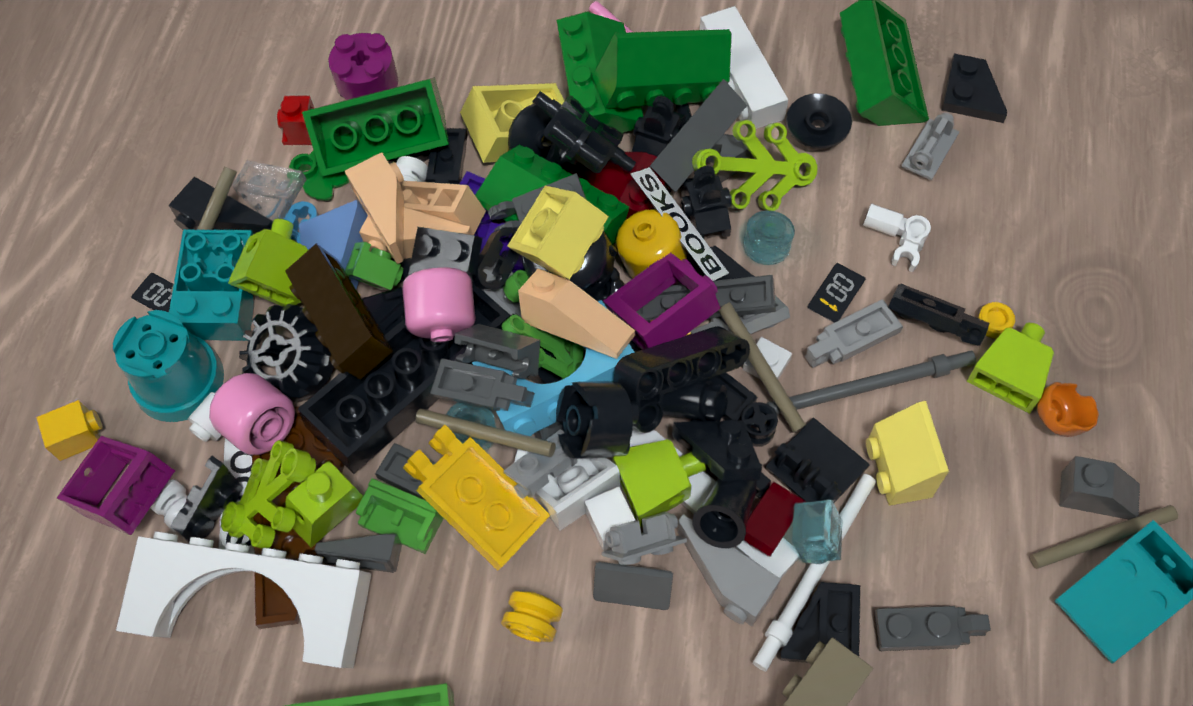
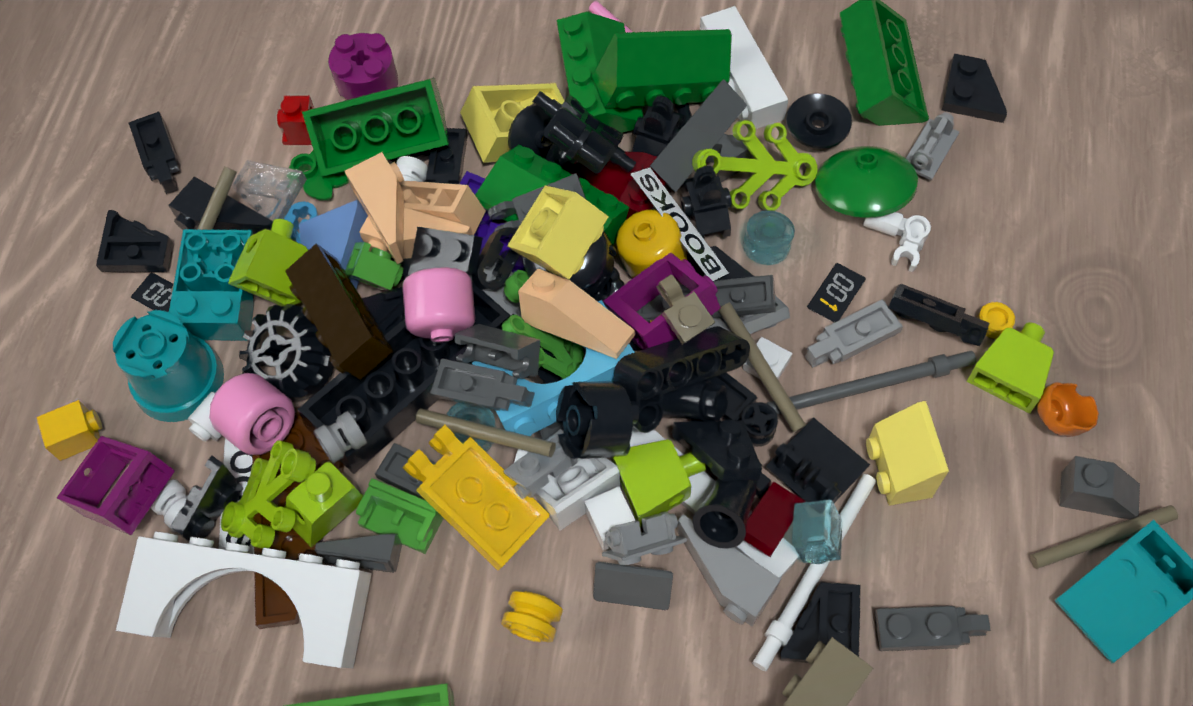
none -> black wing [96,210,173,272]
none -> black hinge [128,112,180,194]
none -> light grey wheel [314,411,367,463]
none -> dark tan plate [656,274,715,345]
none -> green dish [815,146,918,218]

